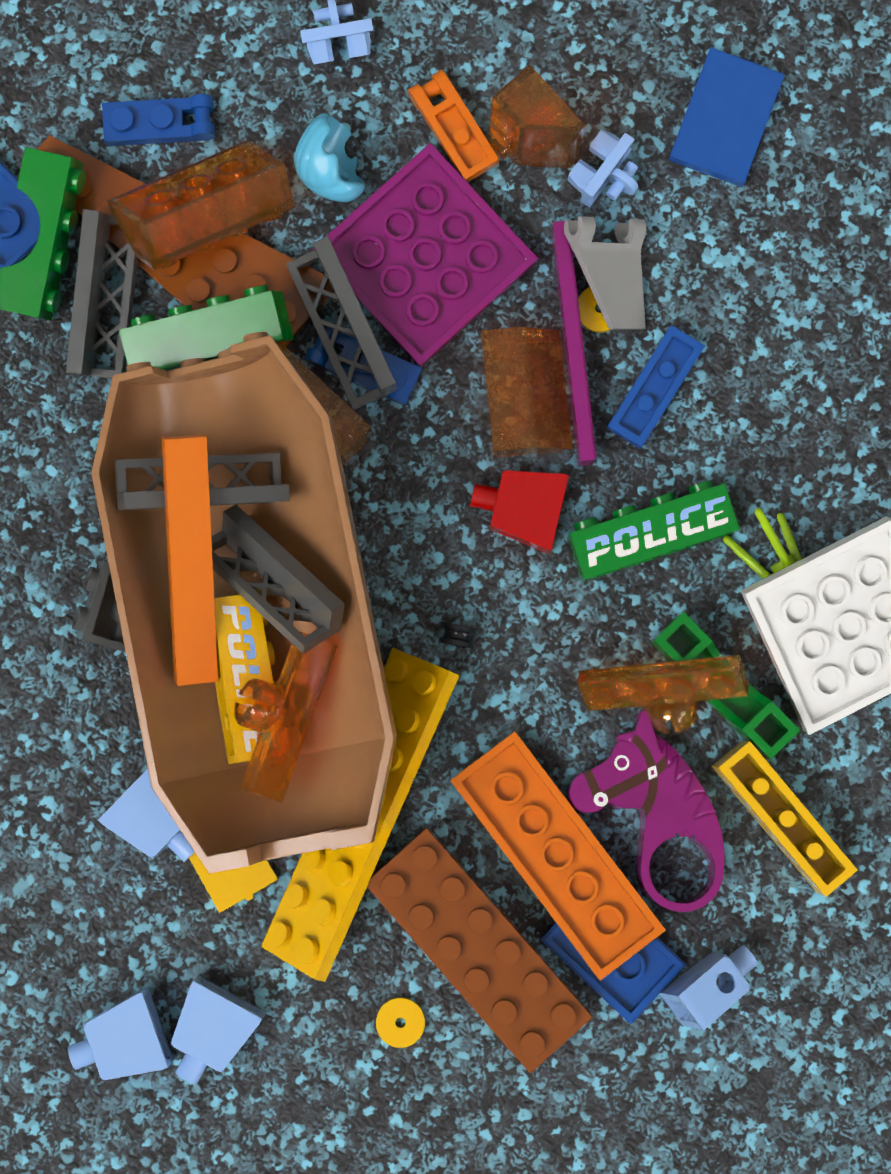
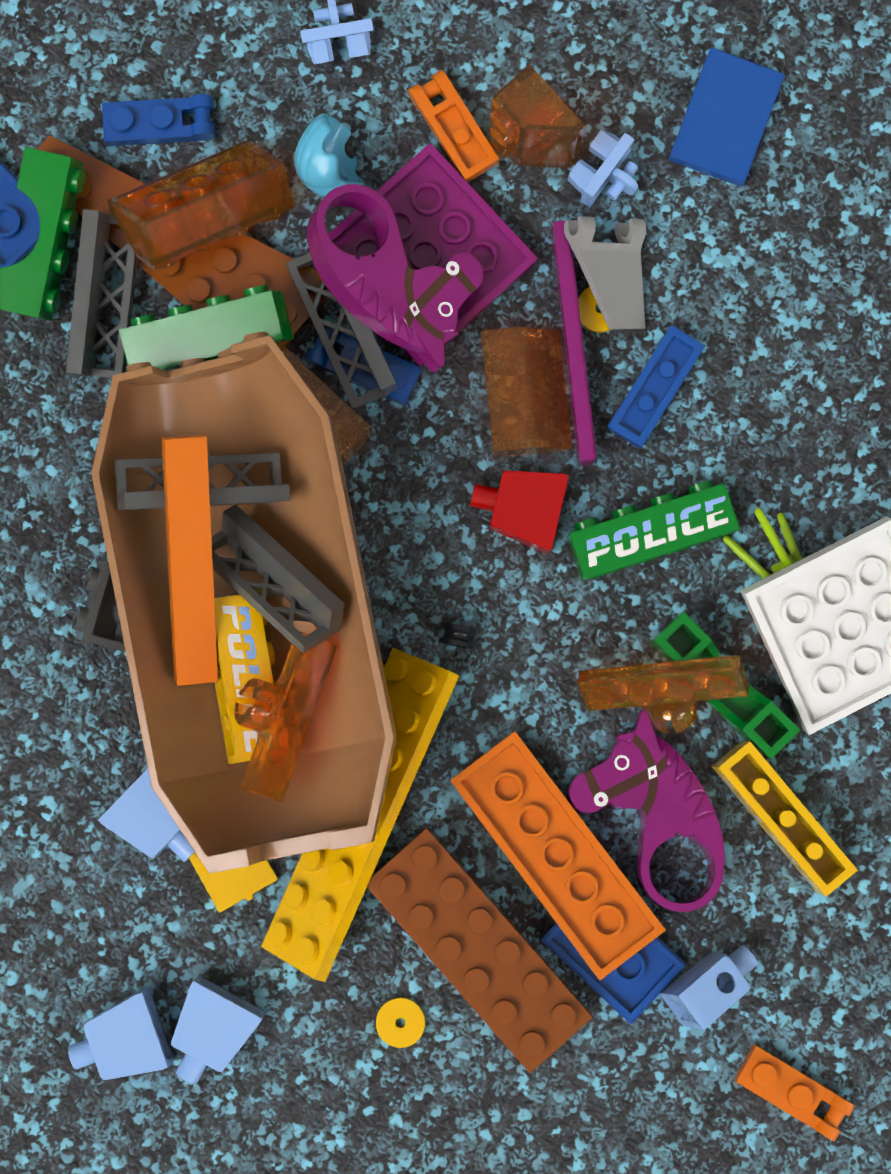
none -> magenta animal [306,184,483,373]
none -> orange plate [733,1044,855,1142]

